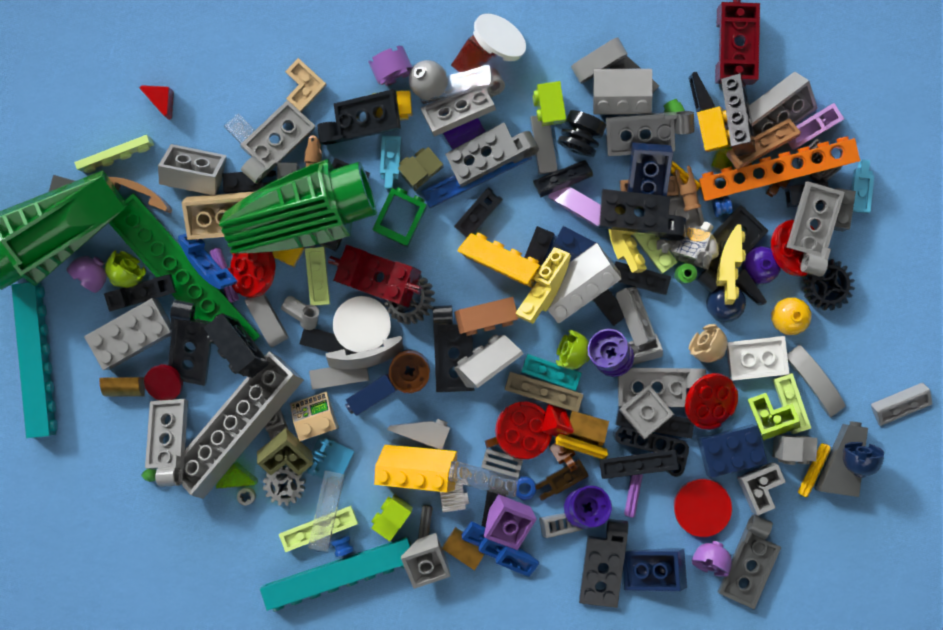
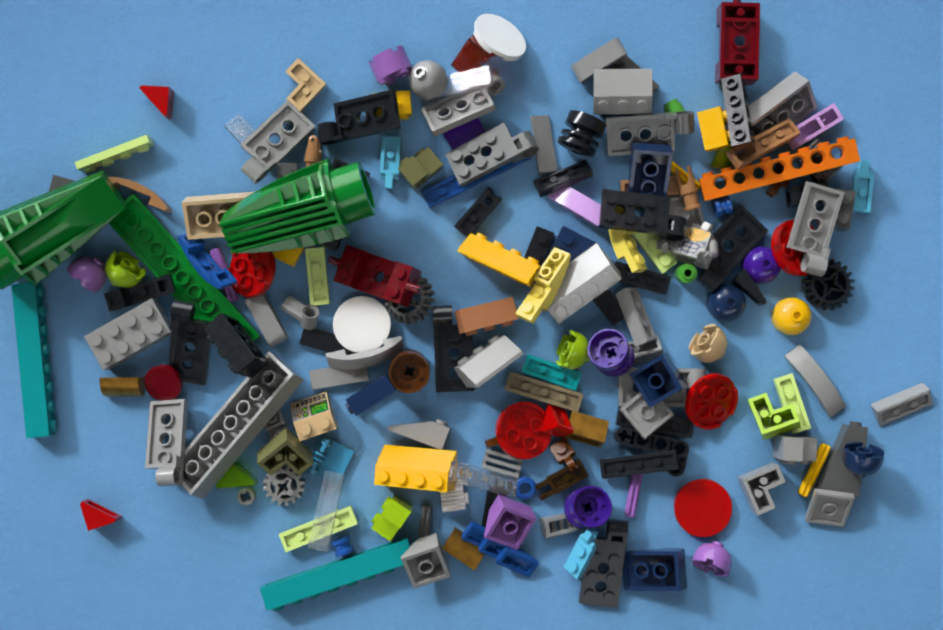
bright green hinge [141,469,157,482] -> none
light grey slope [158,144,227,196] -> none
black hinge [222,170,276,193] -> none
green window [372,187,427,248] -> none
lime brick [532,81,566,127] -> none
yellow axle [555,434,608,459] -> none
black slope [689,72,715,112] -> none
dark blue brick [697,424,768,478] -> none
light yellow slope [716,224,746,305] -> none
dark grey hinge [718,514,781,609] -> none
white plate [727,336,789,381] -> none
none -> red slope [80,499,122,531]
none -> medium azure hinge [564,528,599,579]
none -> dark blue slope [629,353,687,408]
none -> light grey tile [805,488,855,527]

